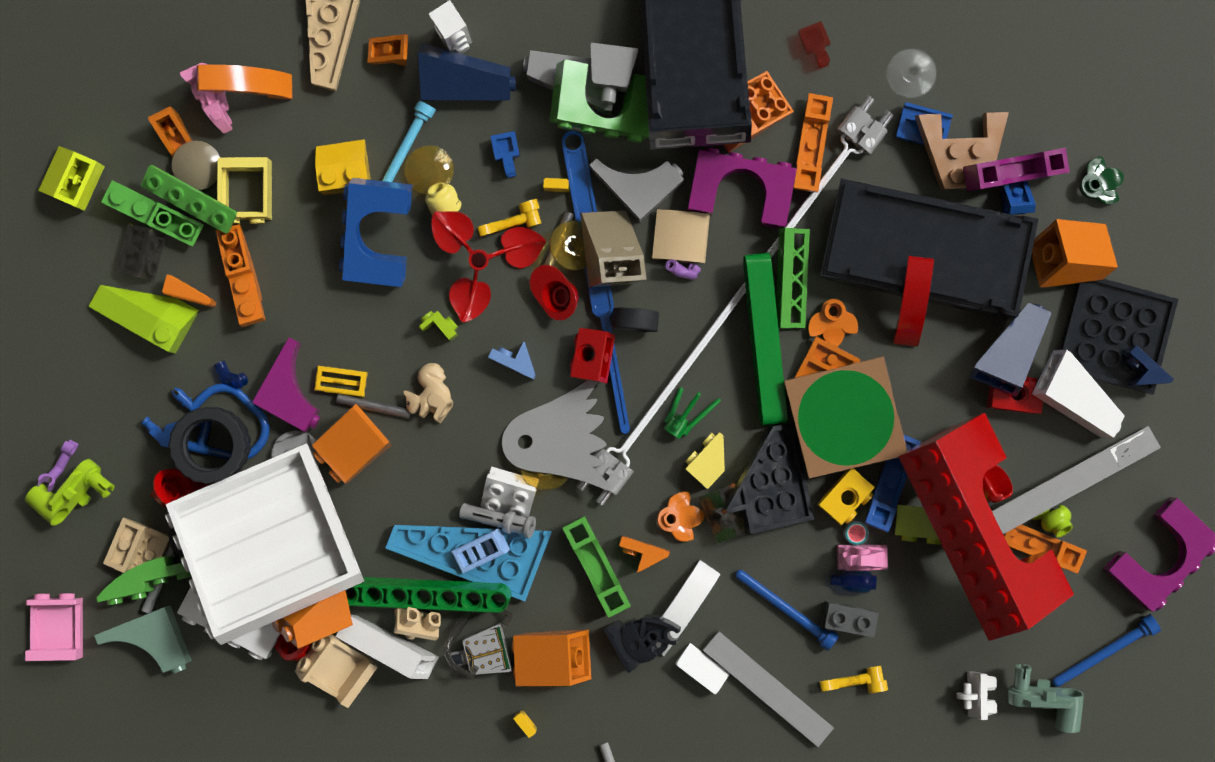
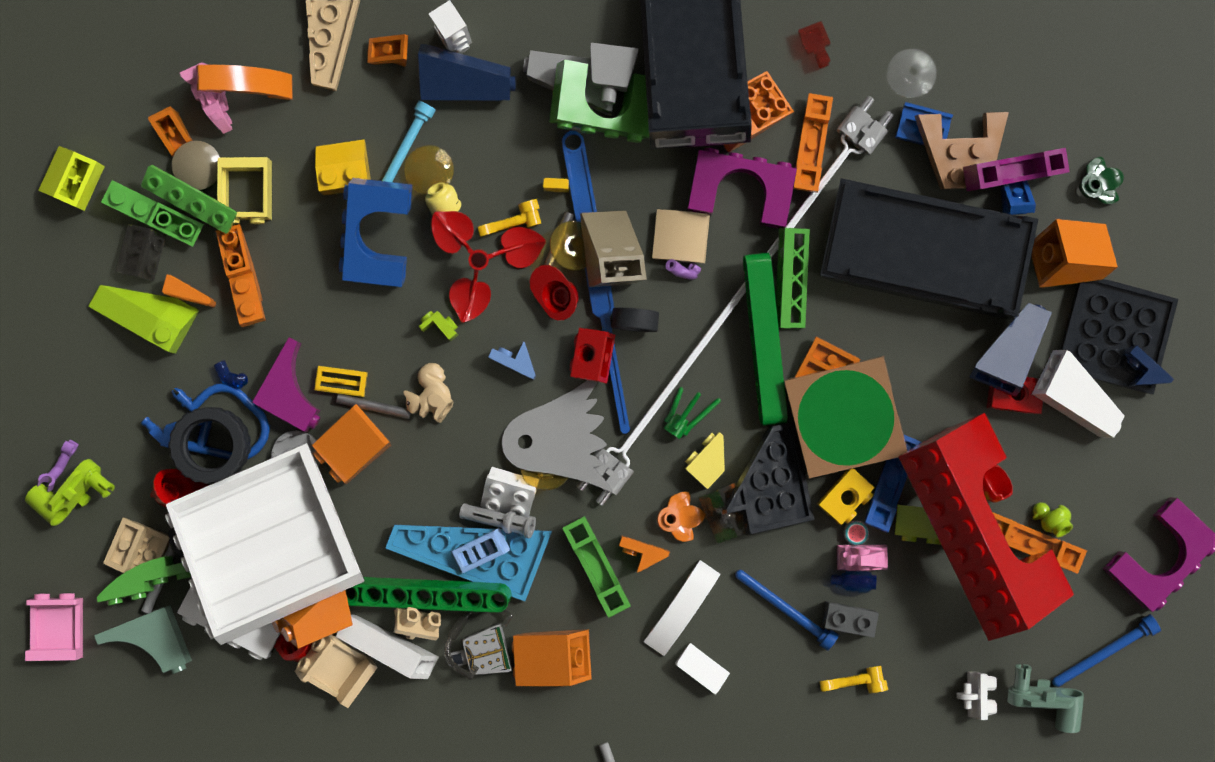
blue plate [491,131,520,178] -> none
yellow tile [513,710,537,738] -> none
light grey arch [590,159,684,222] -> none
black piece [604,614,681,673] -> none
light grey tile [703,630,834,747] -> none
orange plate [808,299,858,347] -> none
red slope [893,256,934,347] -> none
light grey tile [992,426,1161,534] -> none

